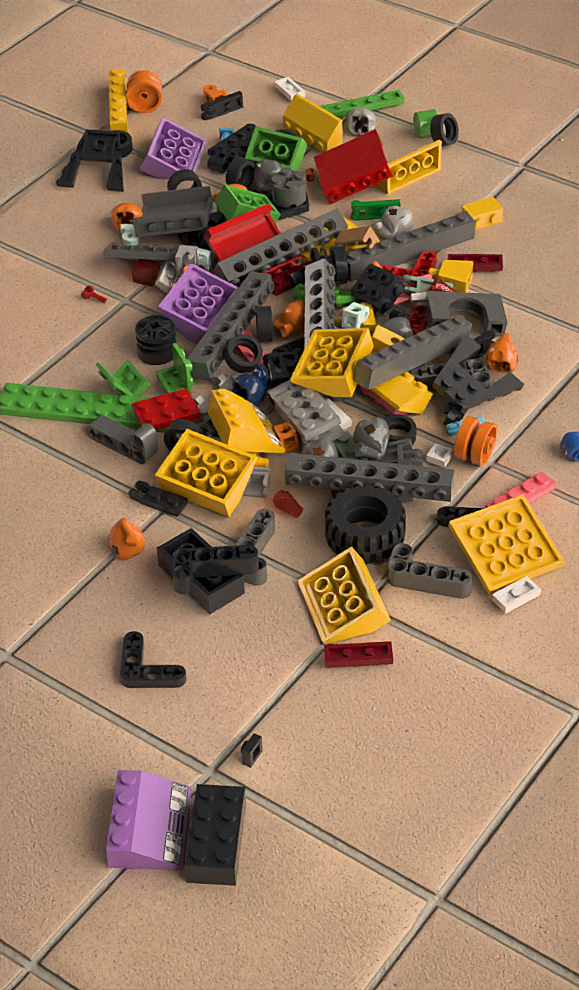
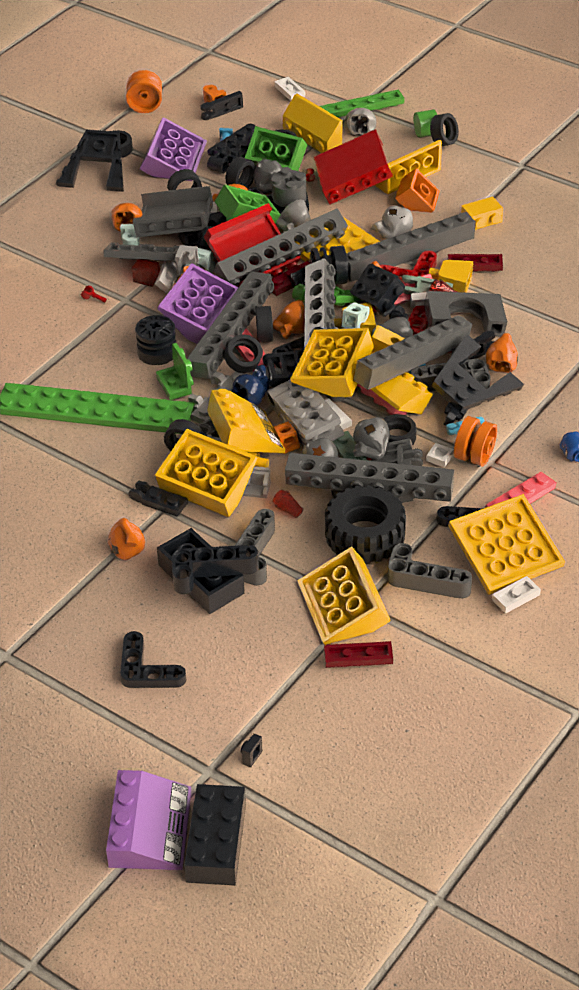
dark grey beam [85,415,158,464] -> none
bright green bracket [95,360,151,397] -> none
yellow arch [109,68,128,133] -> none
red plate [131,388,201,431] -> none
medium nougat hinge [334,226,379,251] -> none
green plate [351,199,401,221] -> none
none -> light grey piece [276,199,311,232]
none -> orange slope [395,168,440,213]

